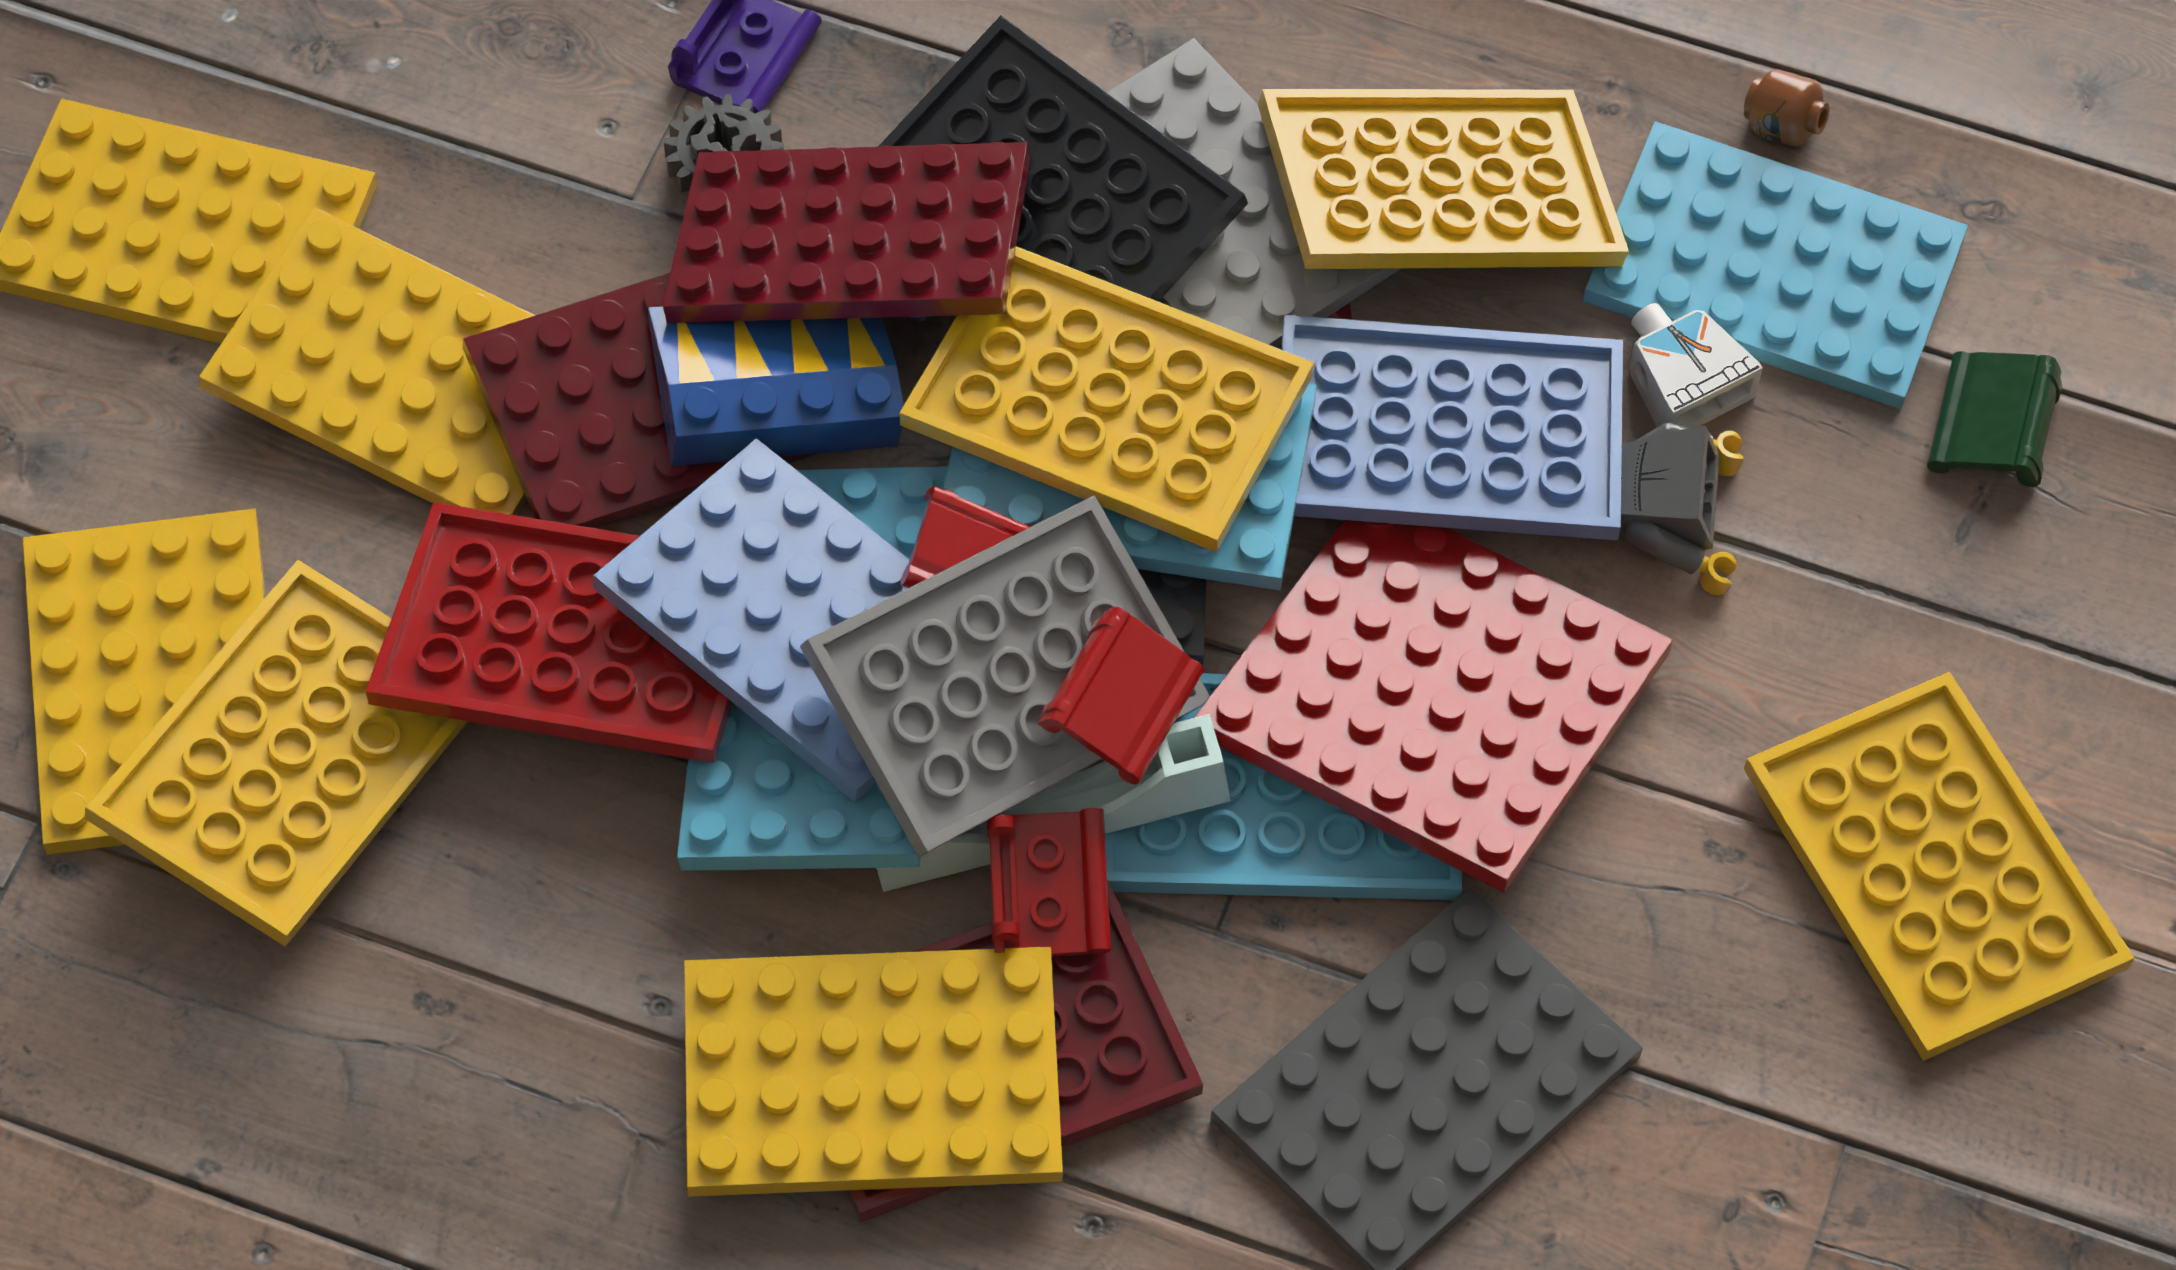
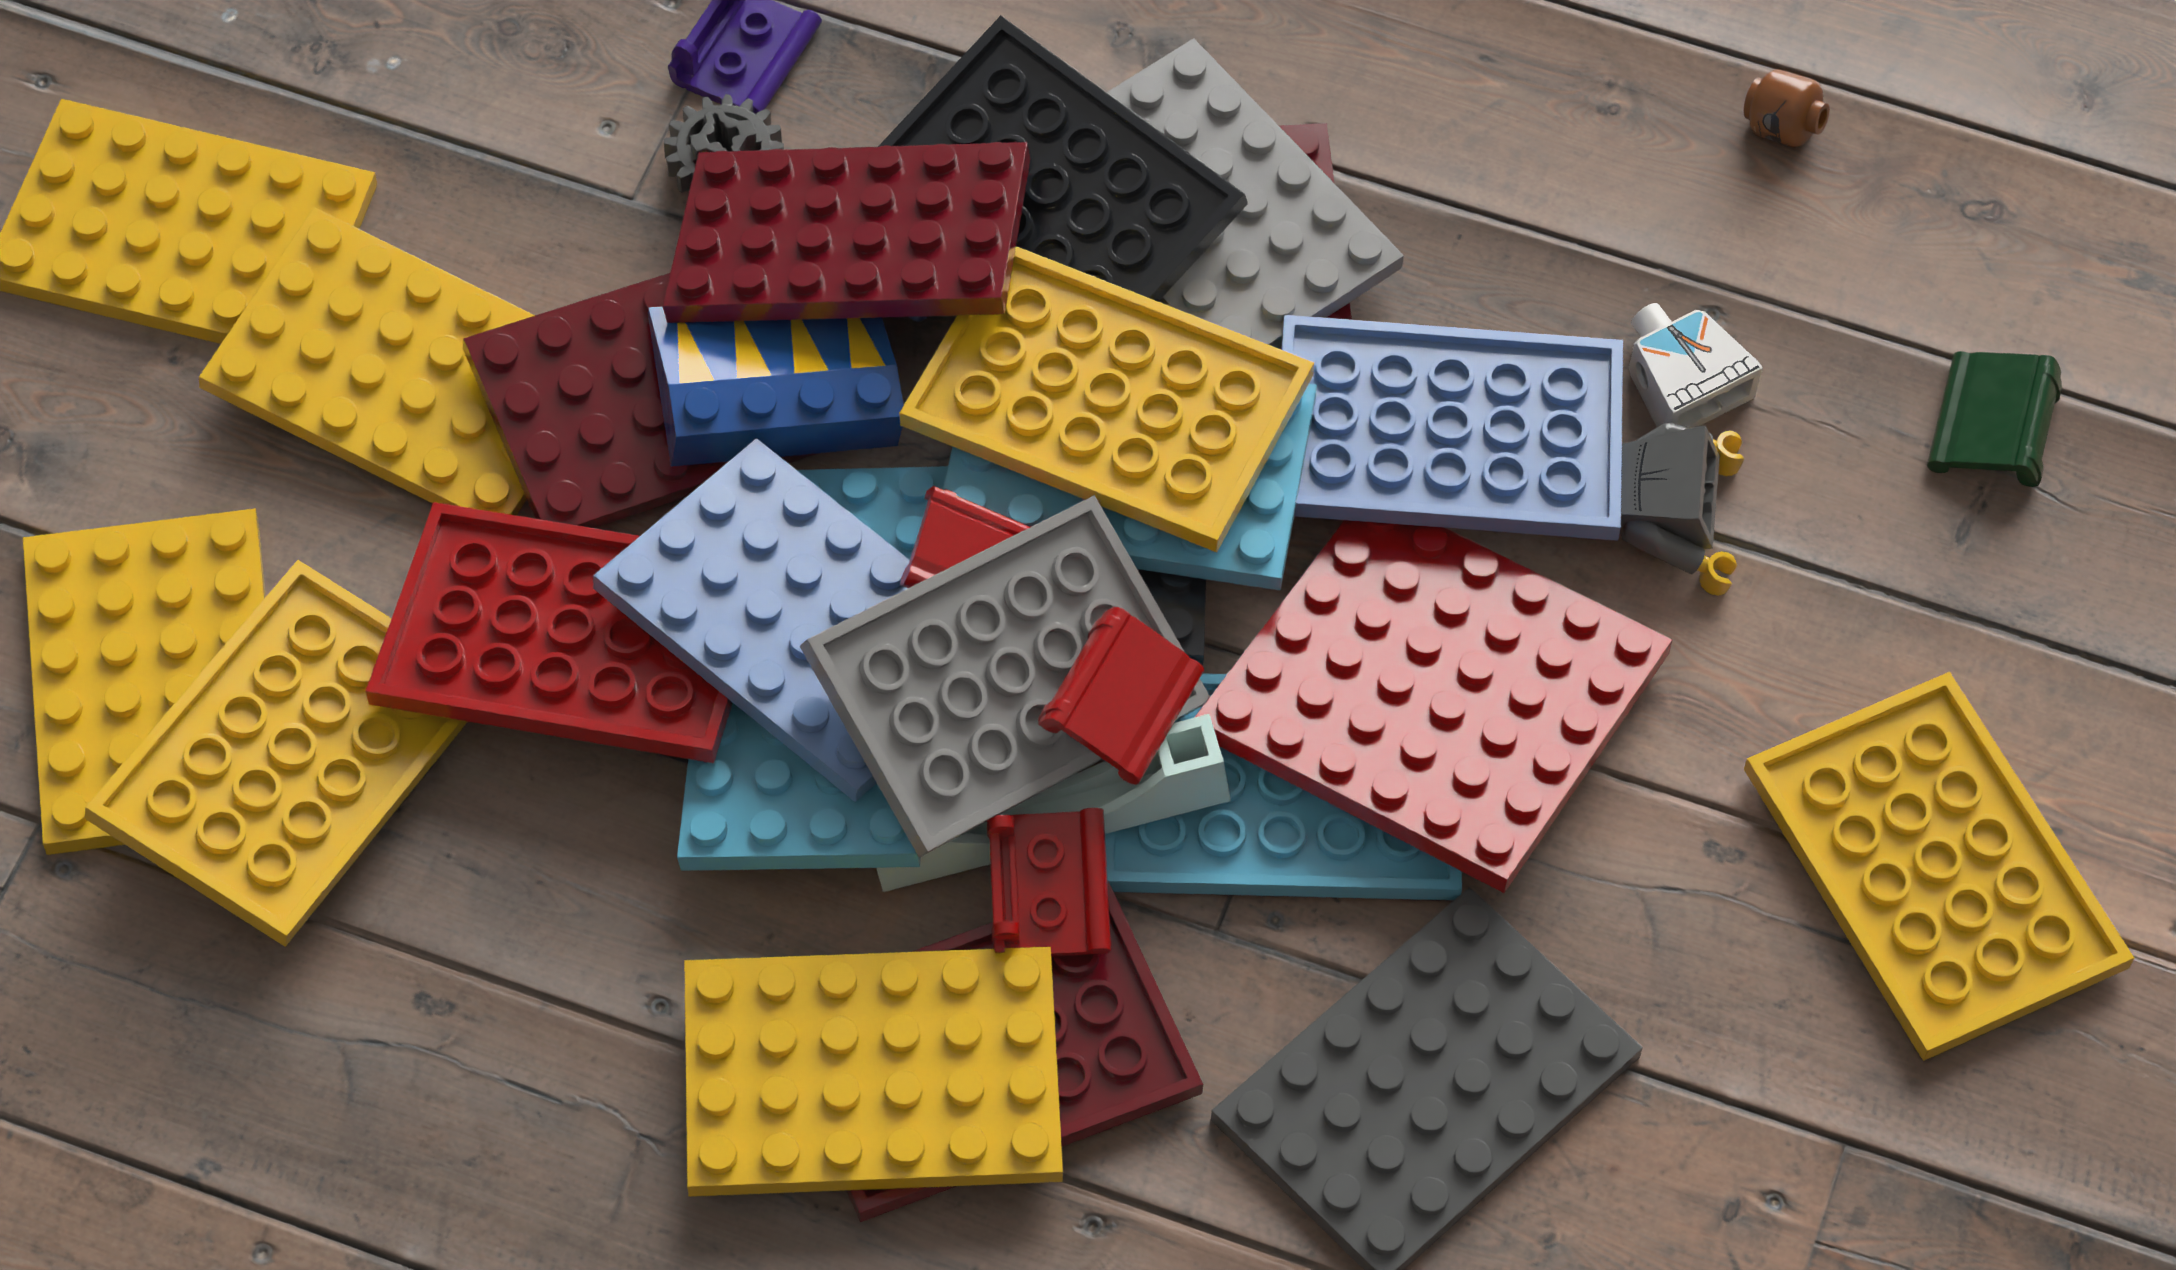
yellow plate [1258,89,1629,269] -> none
medium azure plate [1583,121,1968,409] -> none

